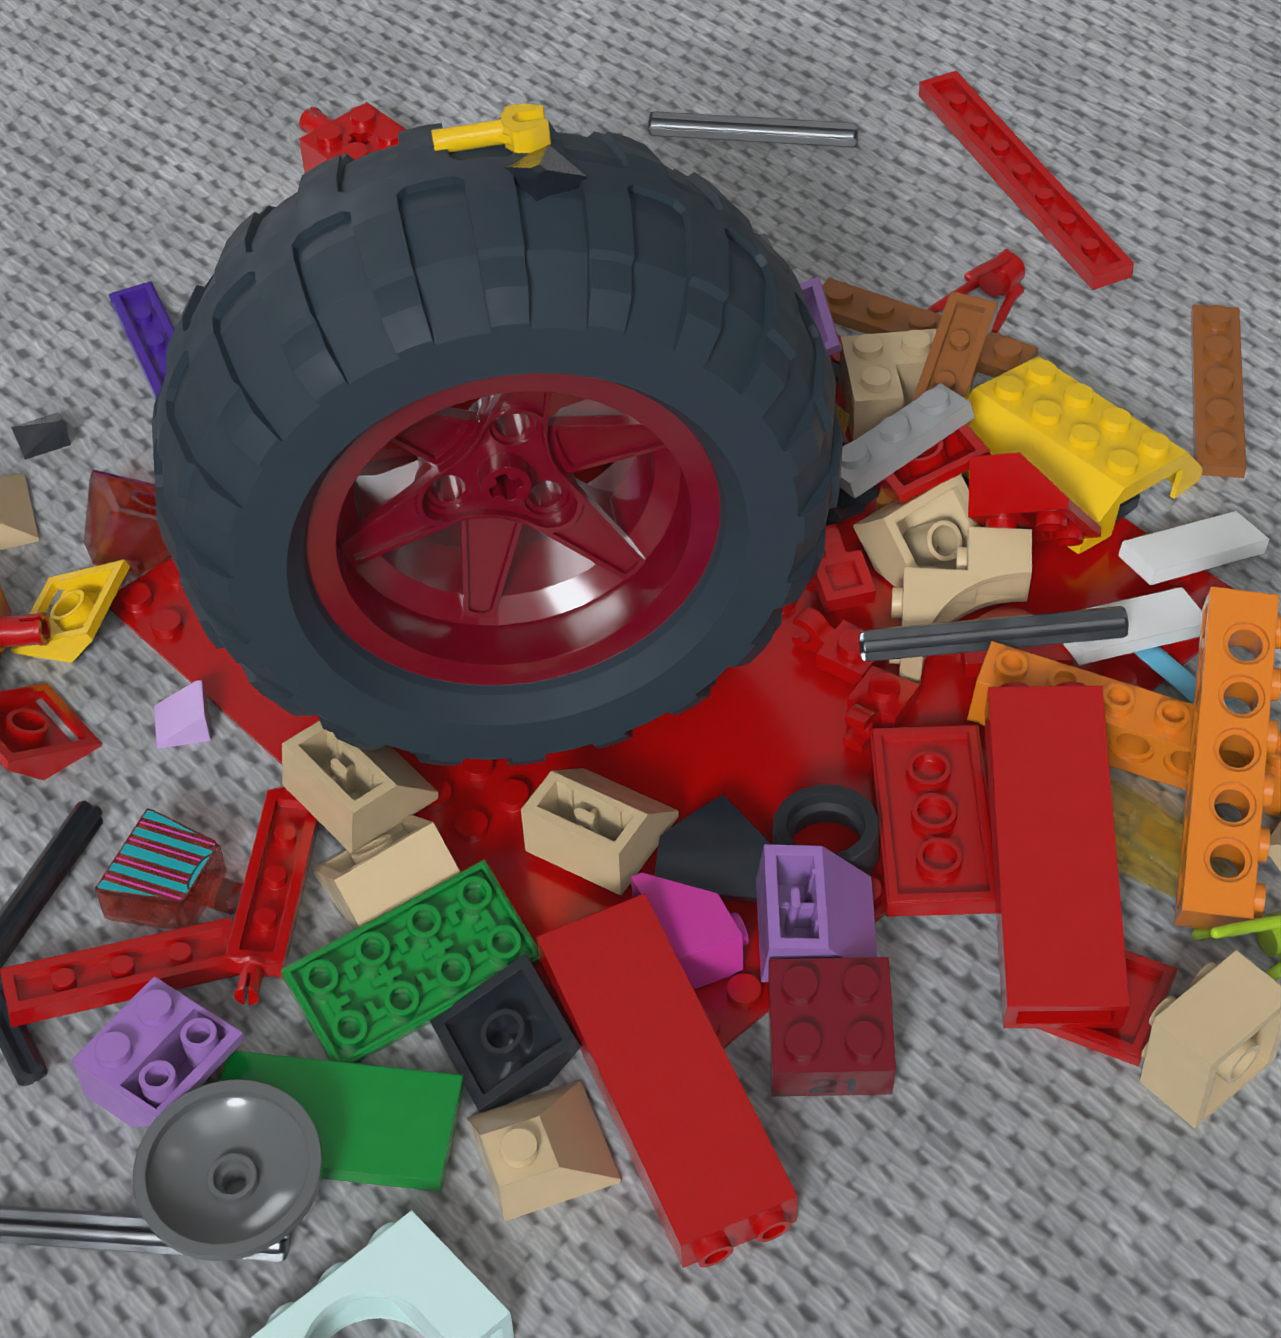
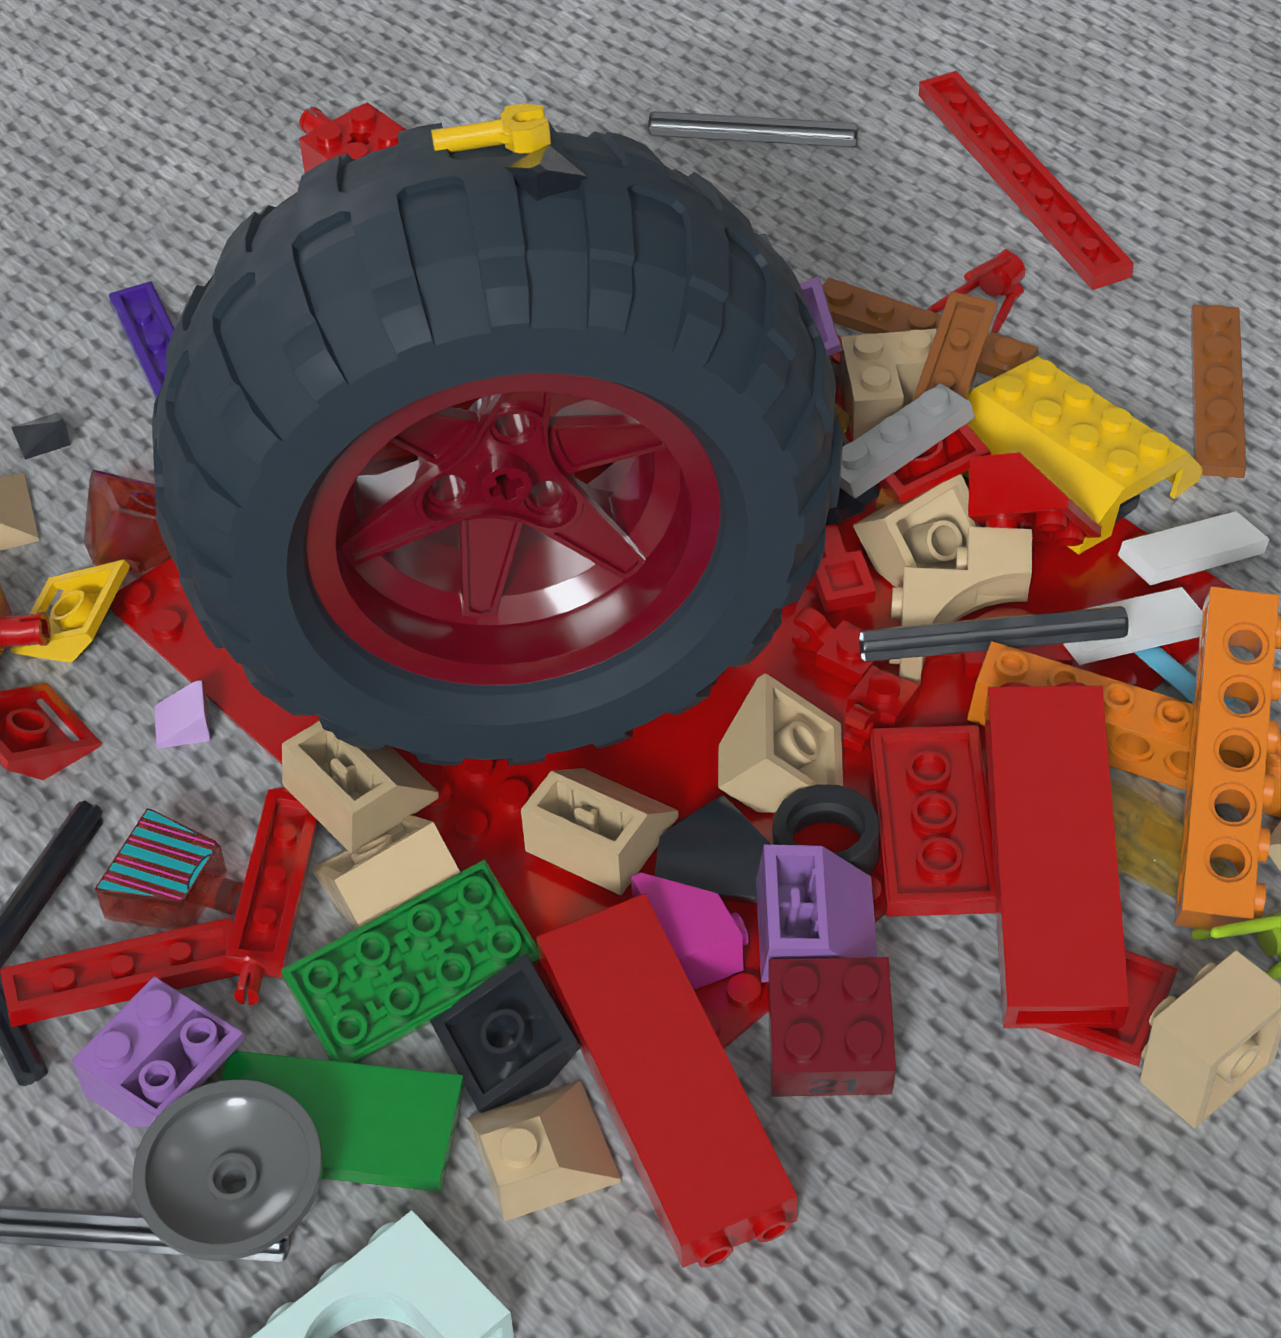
none -> tan slope [718,673,843,812]

